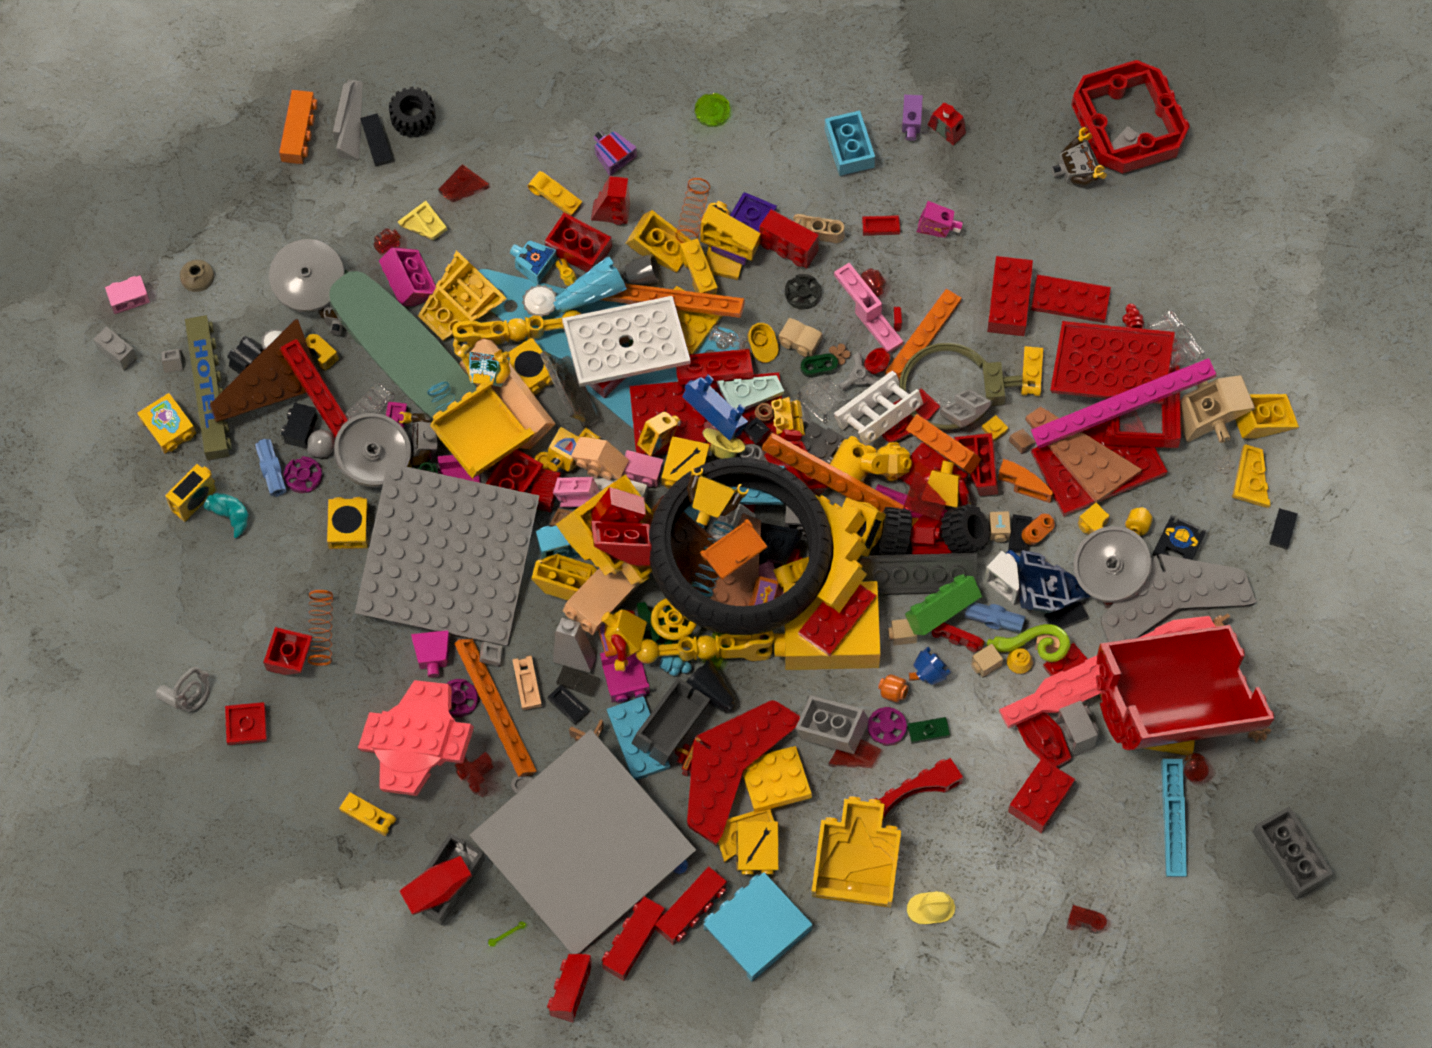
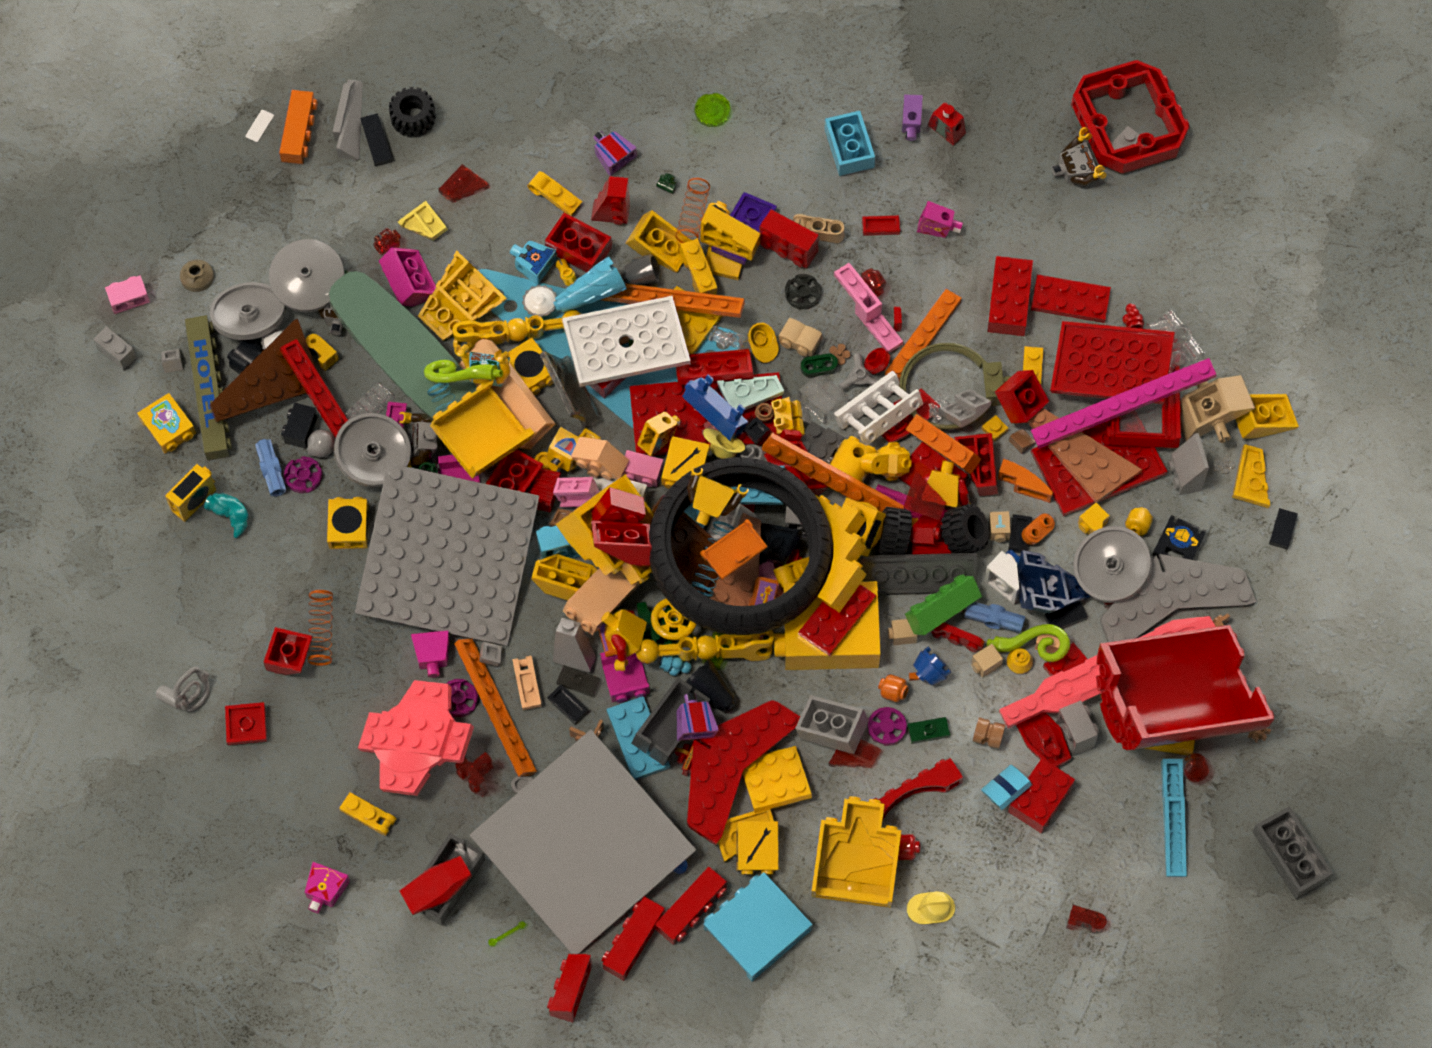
none -> light grey dish [210,282,285,340]
none -> white sticker [245,110,274,142]
none -> dark pink torso [305,862,350,914]
none -> lime plant [424,360,503,383]
none -> dark green plate [656,173,678,194]
none -> torso [677,693,718,741]
none -> red head [898,834,921,860]
none -> clear plant [929,403,943,423]
none -> medium nougat wheel [972,717,1006,749]
none -> medium azure slope [981,765,1032,810]
none -> red brick [995,370,1049,423]
none -> light grey slope [1168,433,1209,495]

